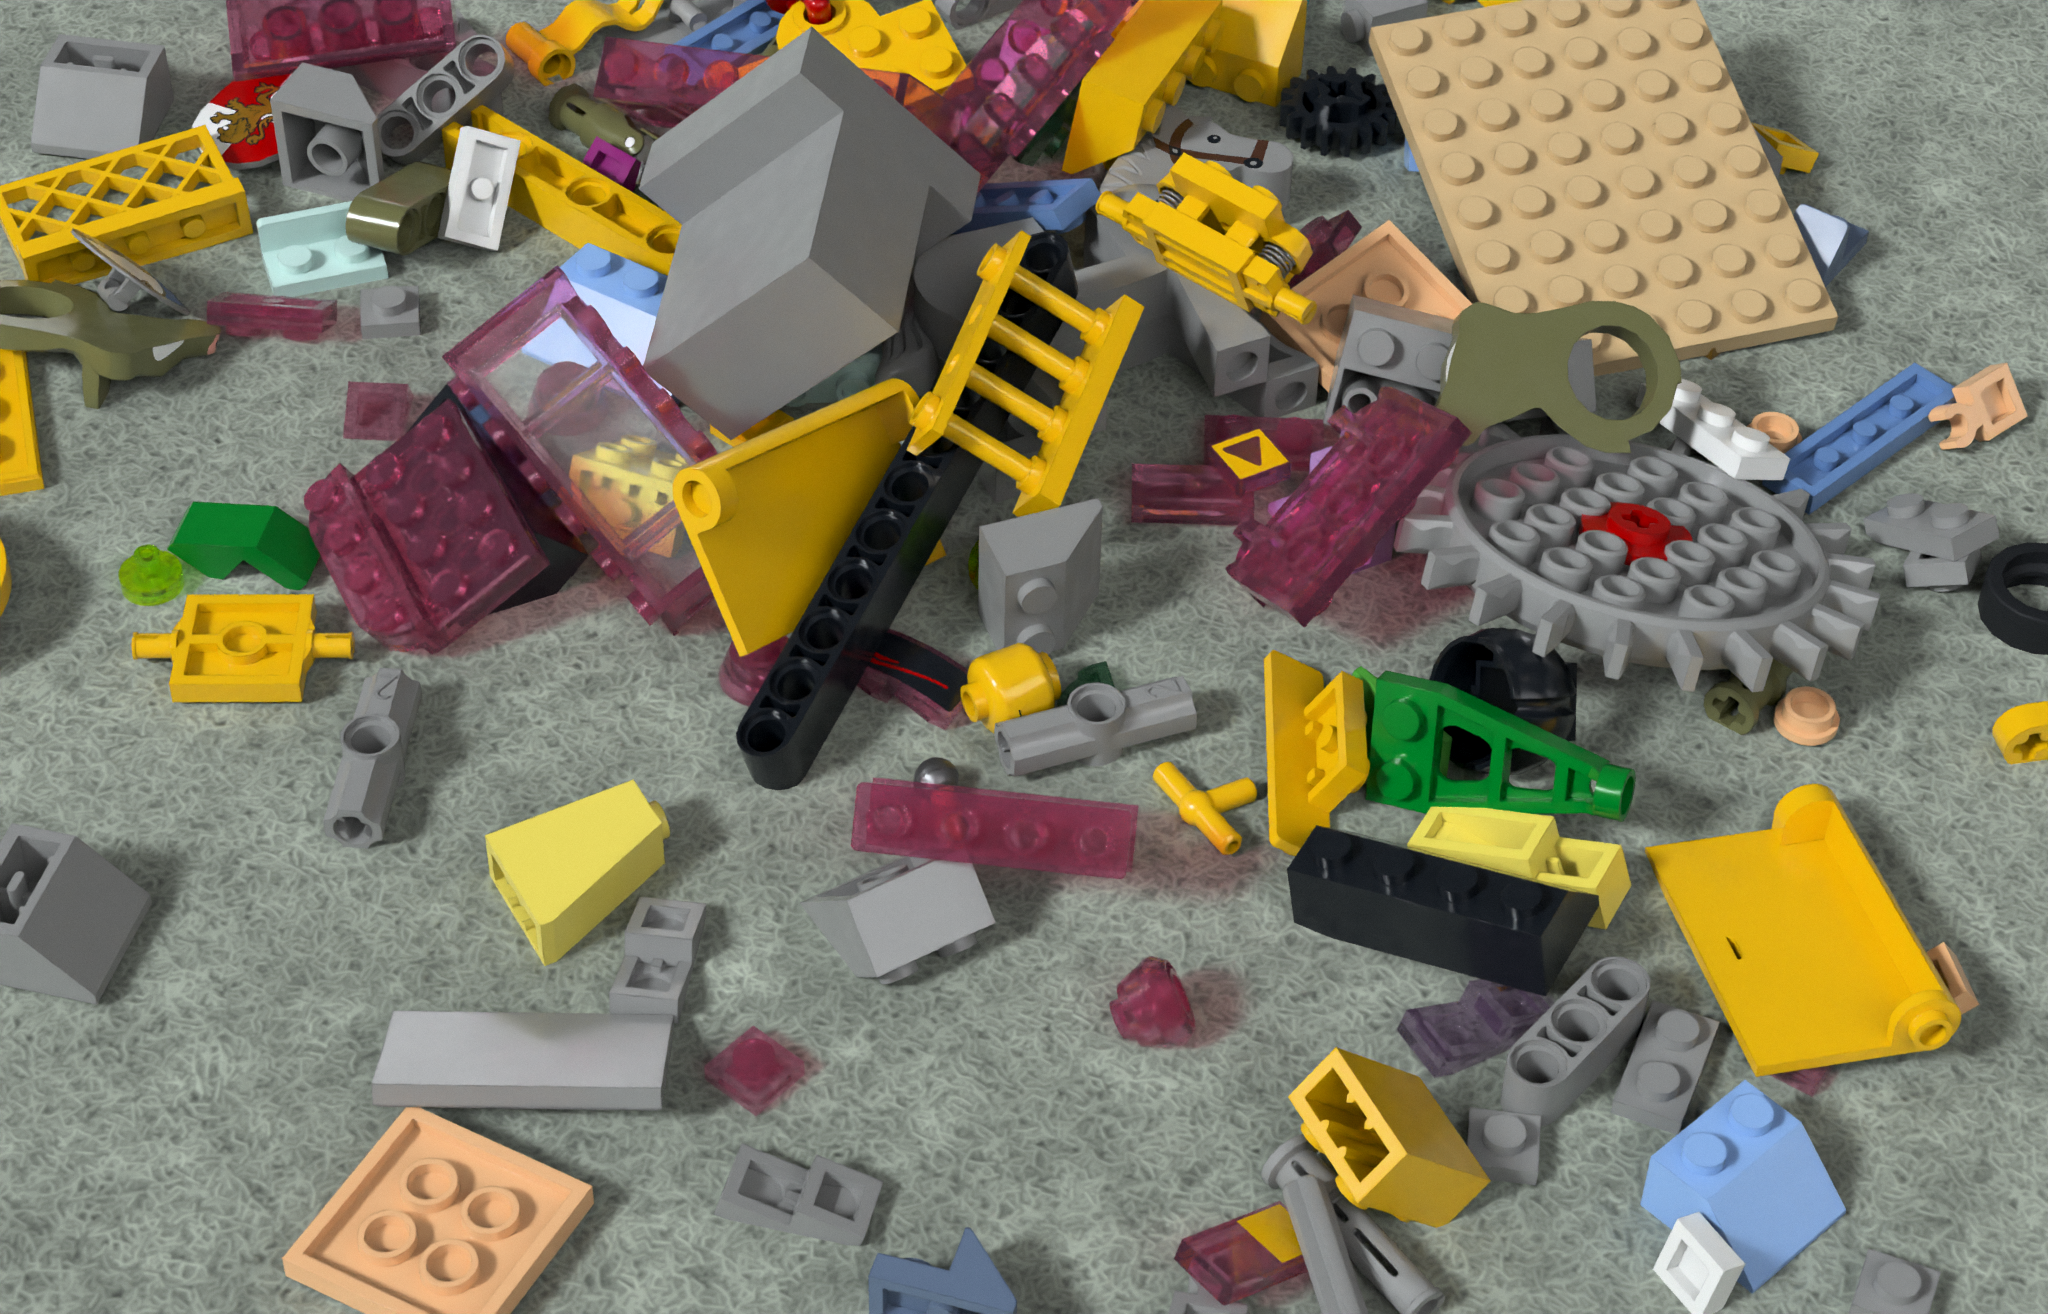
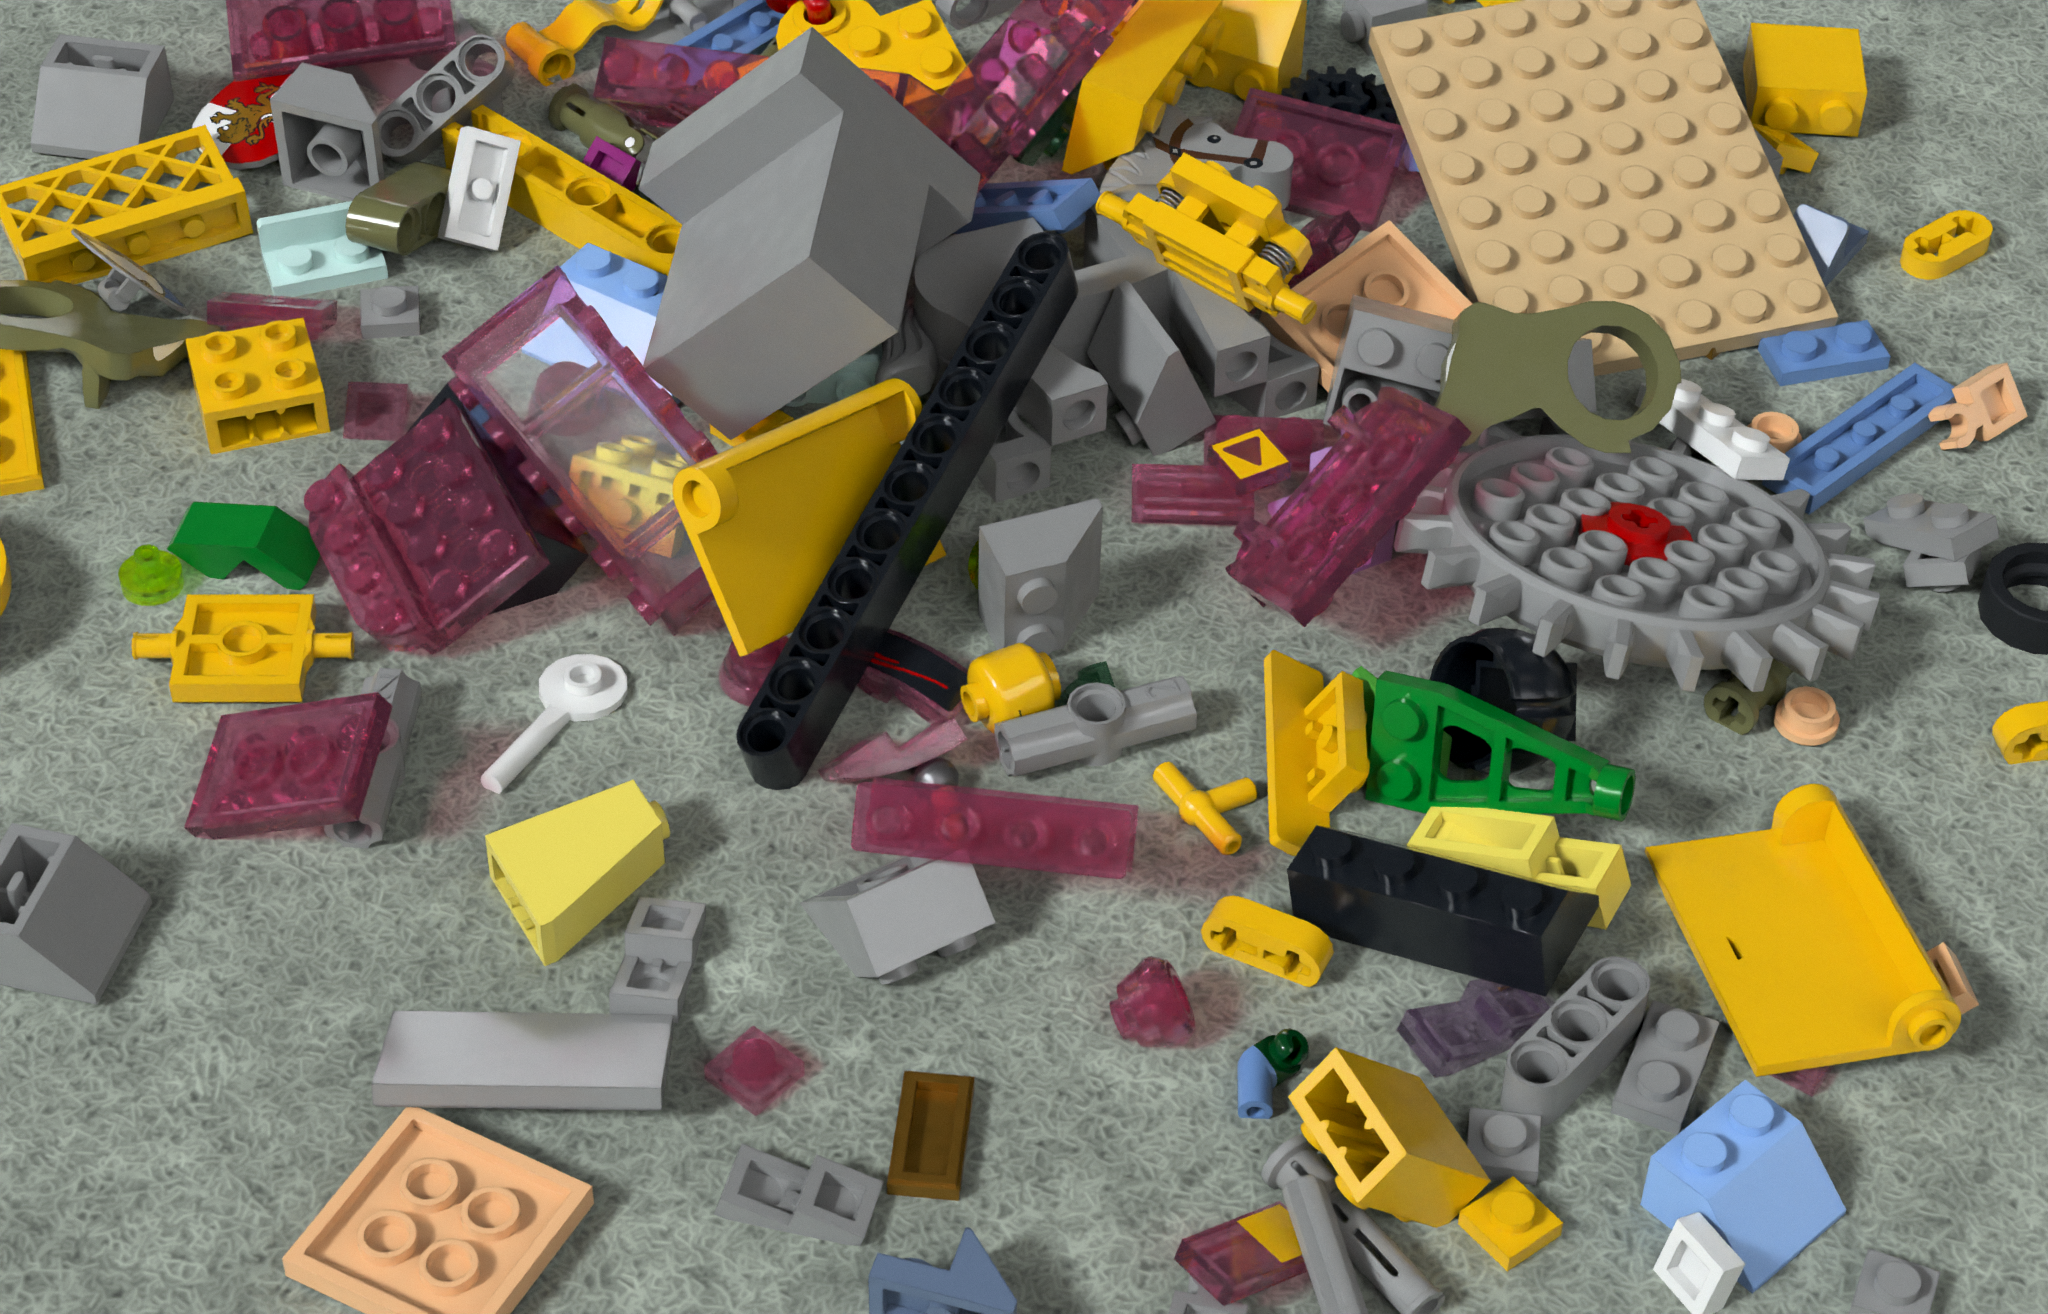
yellow fence [906,230,1145,517] -> none
none -> clear pink plate [184,692,393,840]
none -> yellow brick [185,318,330,454]
none -> white piece [480,654,628,794]
none -> clear pink slope [817,717,968,781]
none -> pearl gold tile [887,1071,975,1201]
none -> light grey slope [1086,279,1216,456]
none -> yellow beam [1201,895,1334,987]
none -> clear pink plate [1233,87,1407,233]
none -> arm [1237,1028,1309,1119]
none -> yellow plate [1458,1176,1563,1271]
none -> yellow brick [1743,23,1867,137]
none -> medium blue plate [1758,320,1891,386]
none -> yellow beam [1900,210,1993,280]

